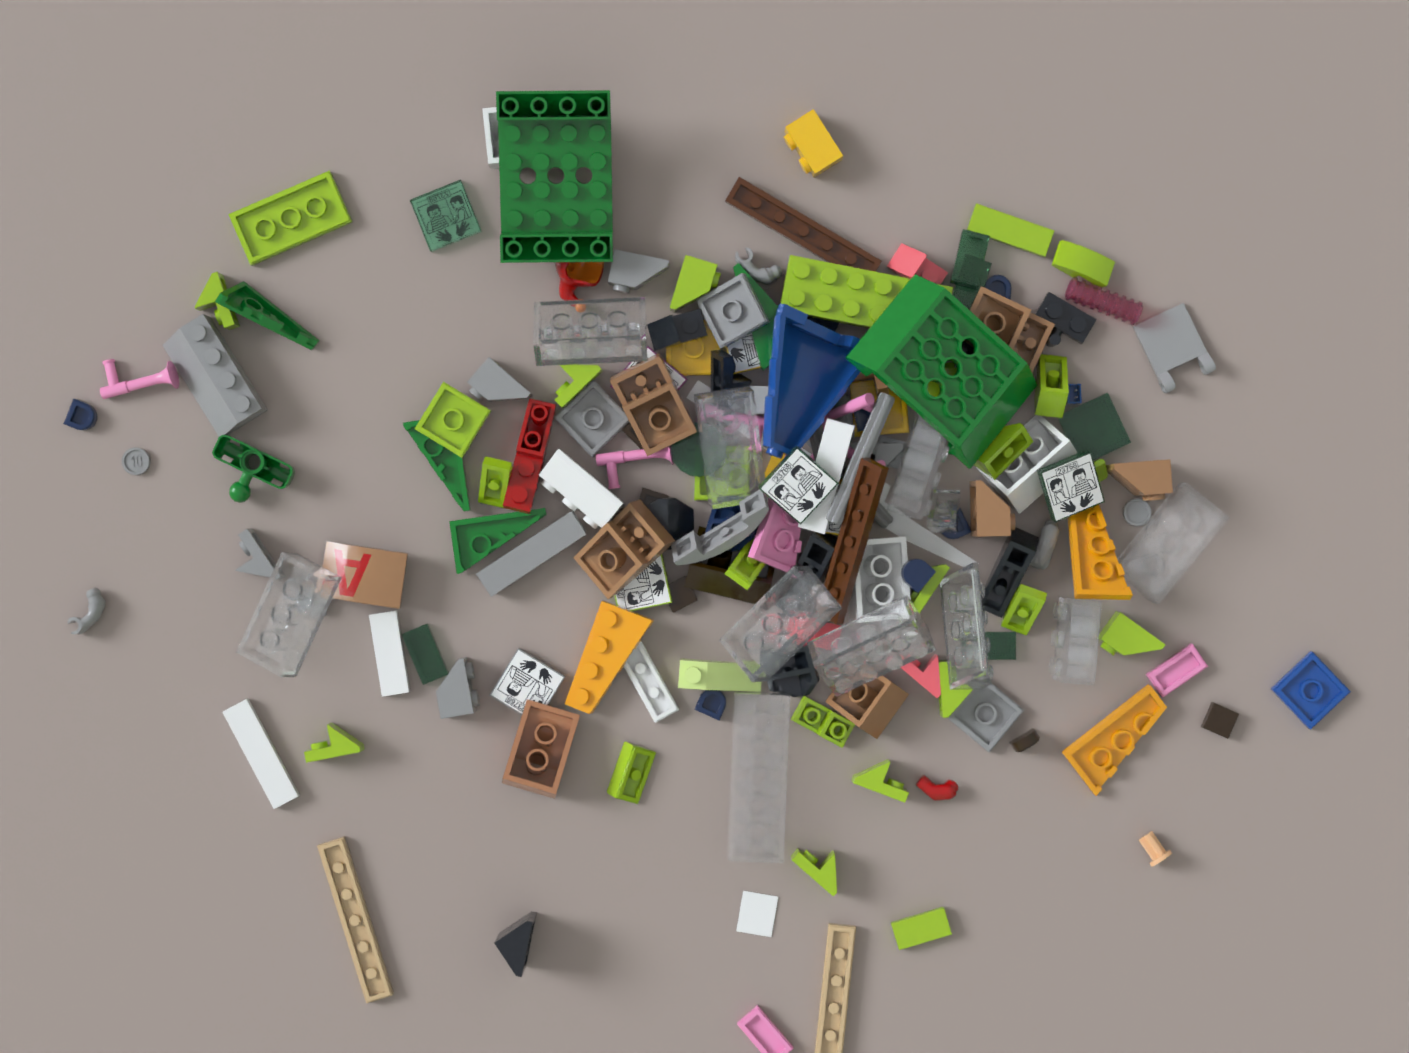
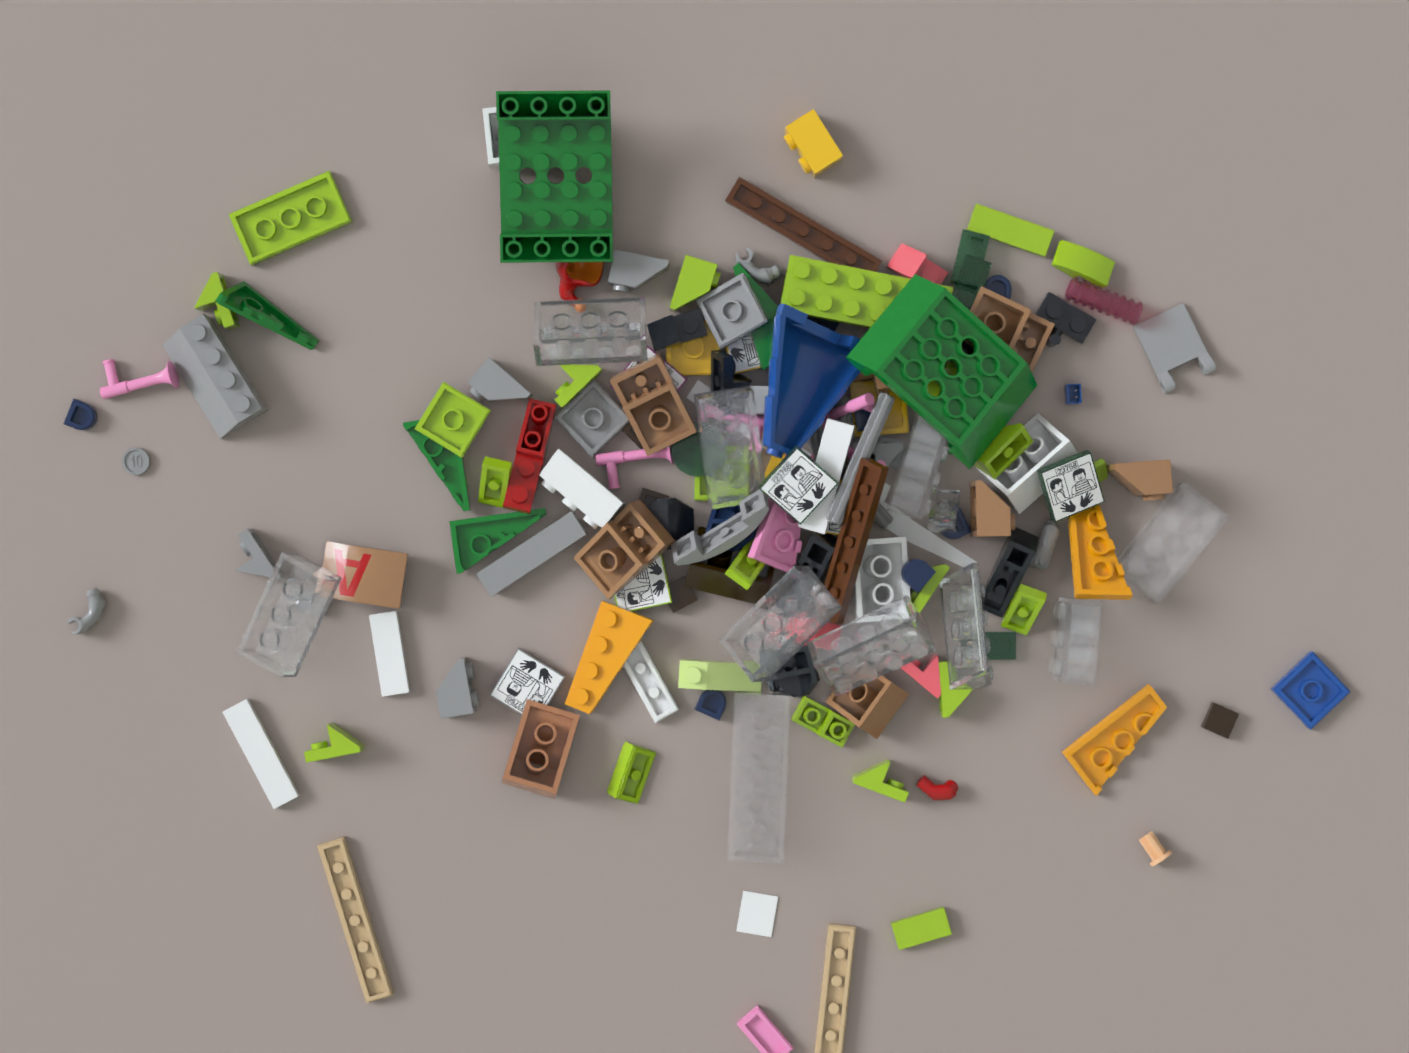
green piece [212,435,295,503] -> none
clear green tile [401,623,449,685] -> none
clear green tile [410,179,482,252] -> none
black slope [494,911,537,977] -> none
lime slope [791,848,837,897] -> none
light grey tile [947,675,1024,752] -> none
dark brown tile [1009,728,1040,752] -> none
lime slope [1034,354,1069,418] -> none
clear green tile [1057,393,1131,461] -> none
lime slope [1097,611,1165,656] -> none
light grey piece [1123,498,1151,526] -> none
bright pink tile [1145,643,1208,698] -> none

